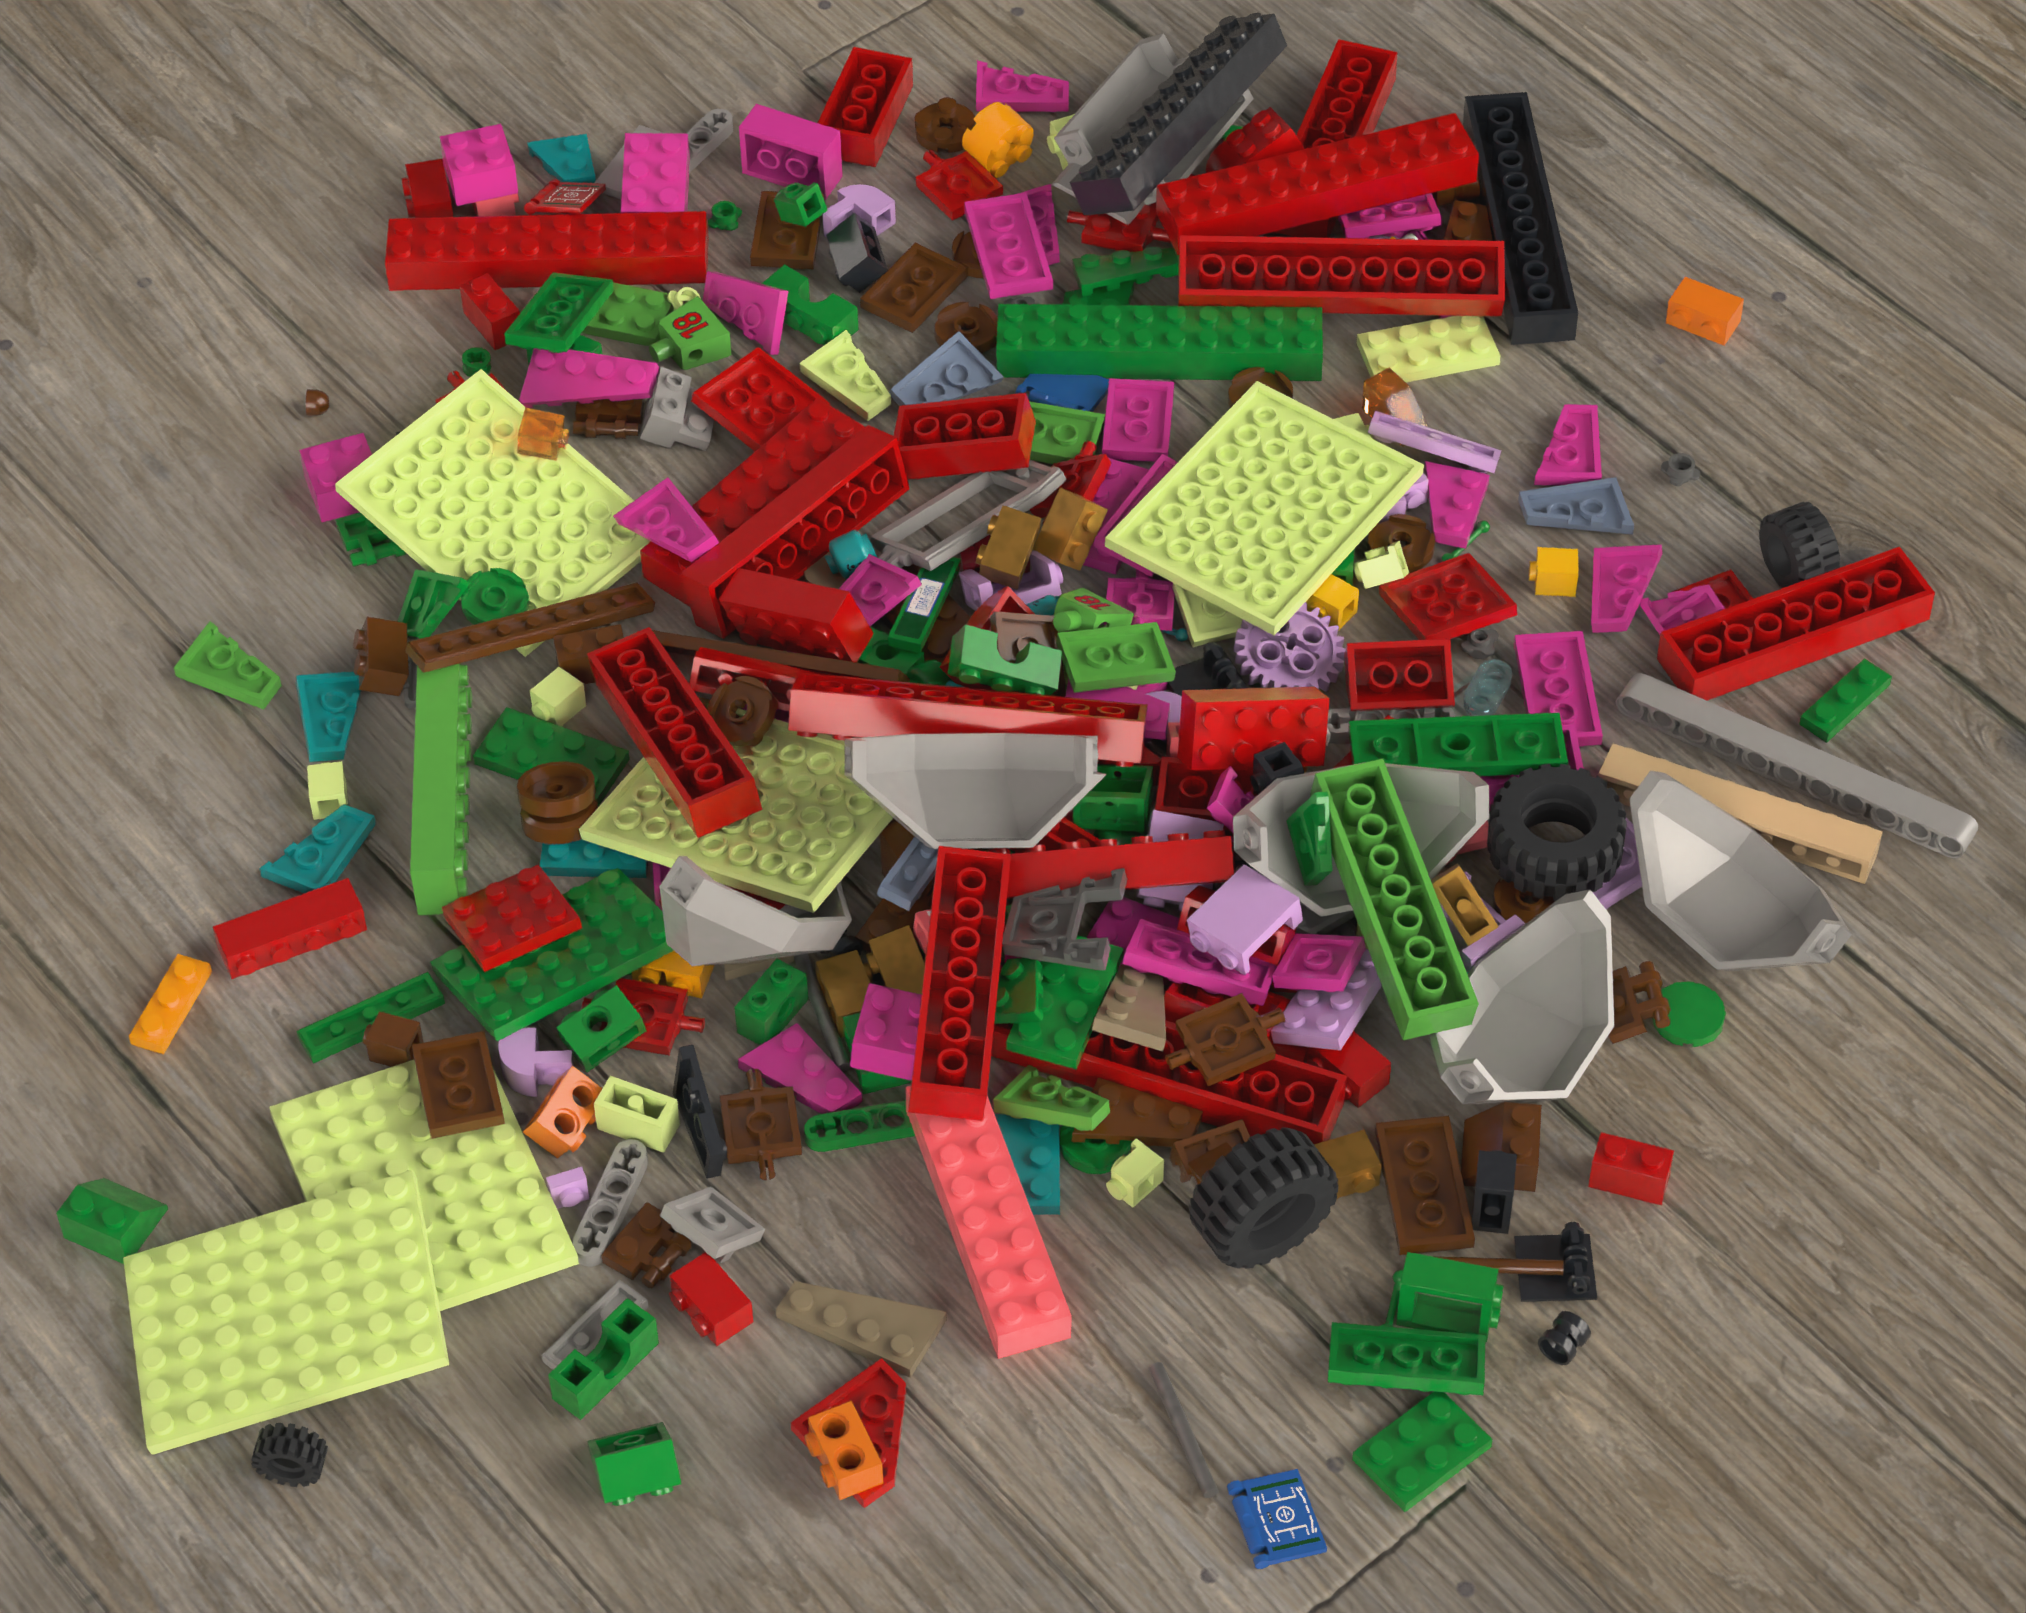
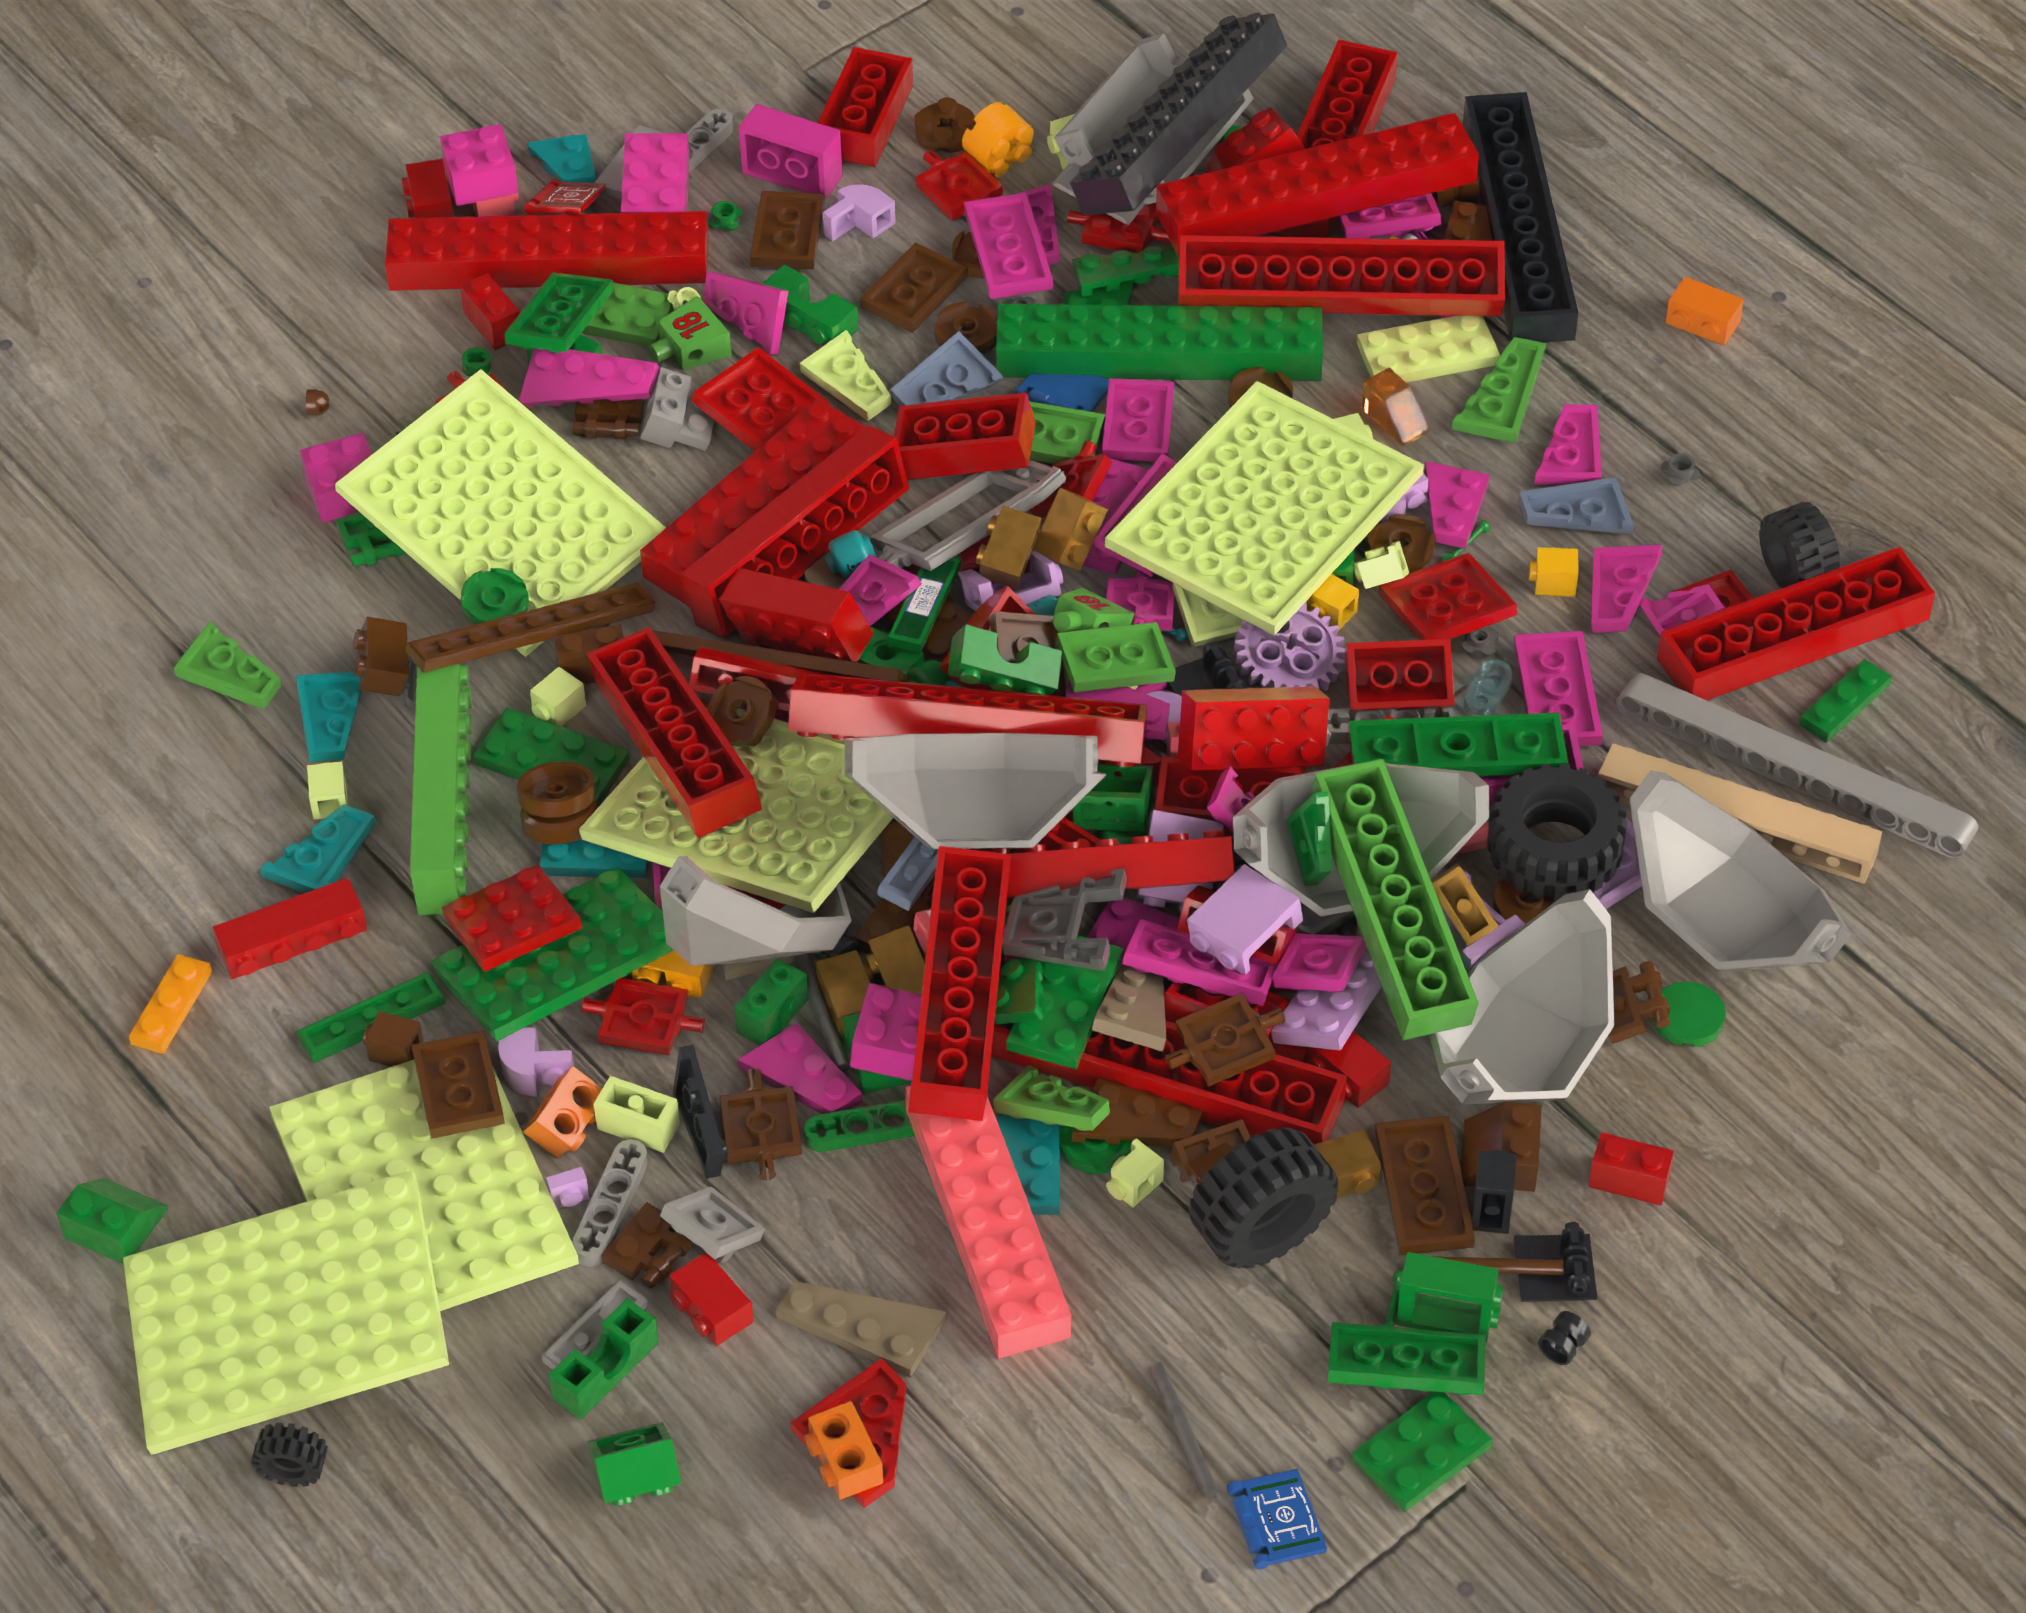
green wing [397,569,470,640] -> none
clear orange brick [517,408,569,461] -> none
green brick [556,985,646,1073] -> none
dark pink wing [613,477,719,562] -> none
green brick [773,182,828,227] -> none
black brick [826,213,888,293] -> none
dark pink wing [976,60,1069,112] -> none
black brick [1250,742,1304,795] -> none
lavender plate [1368,411,1501,473] -> none
none -> bright green wing [1452,337,1546,443]

